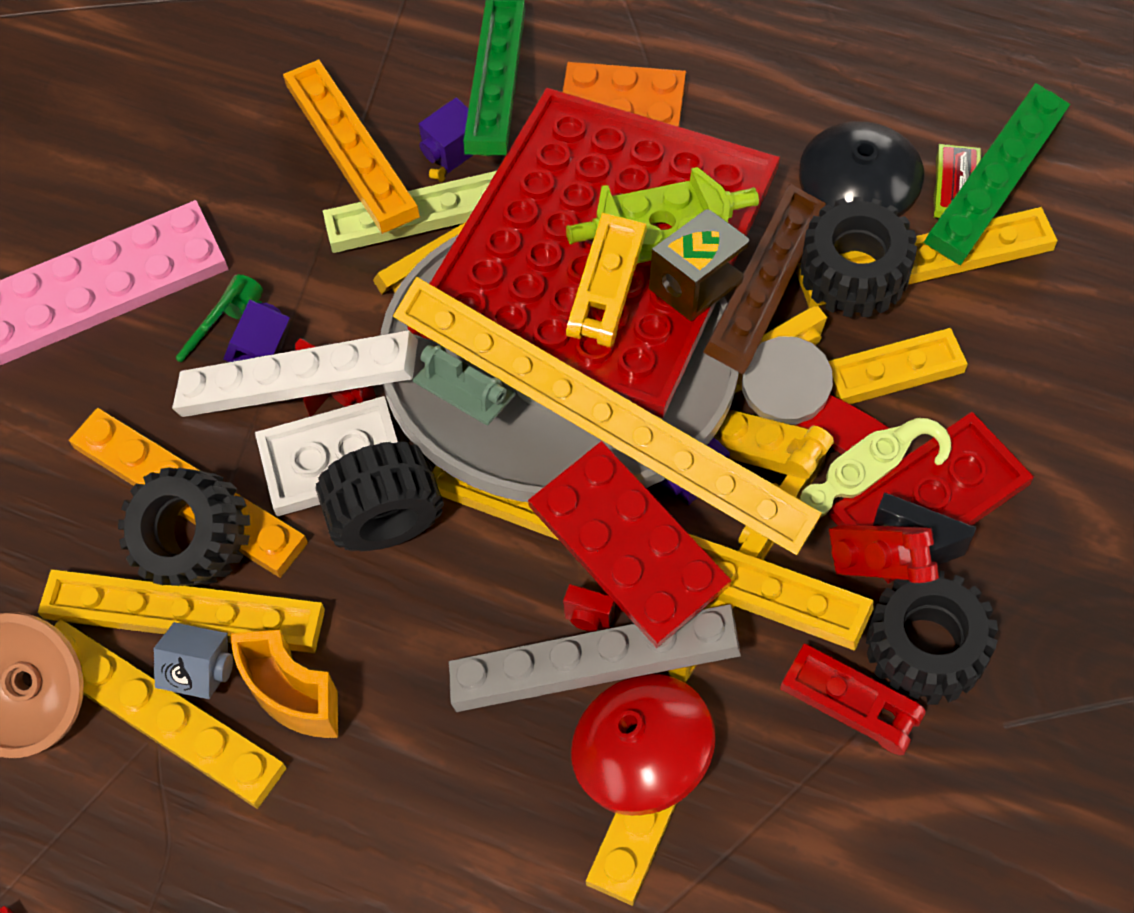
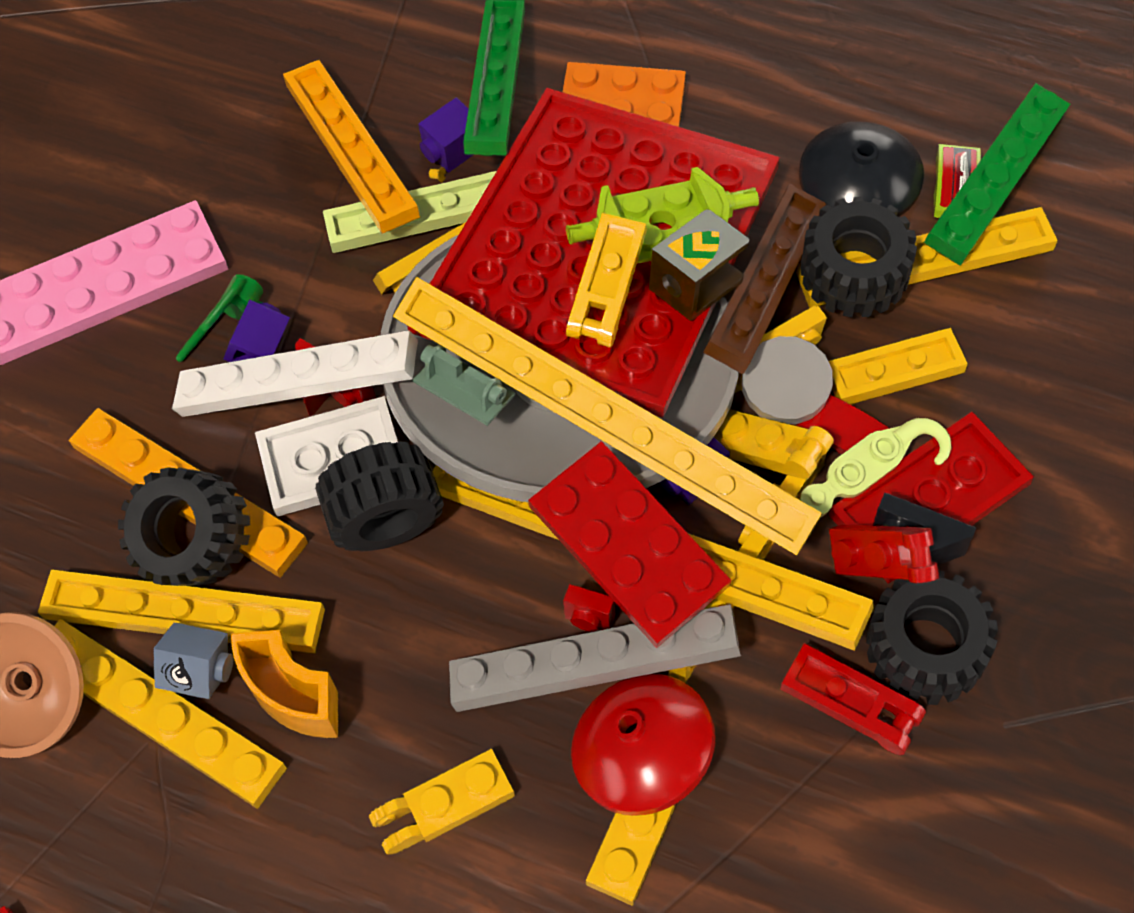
none -> yellow hinge [369,749,515,855]

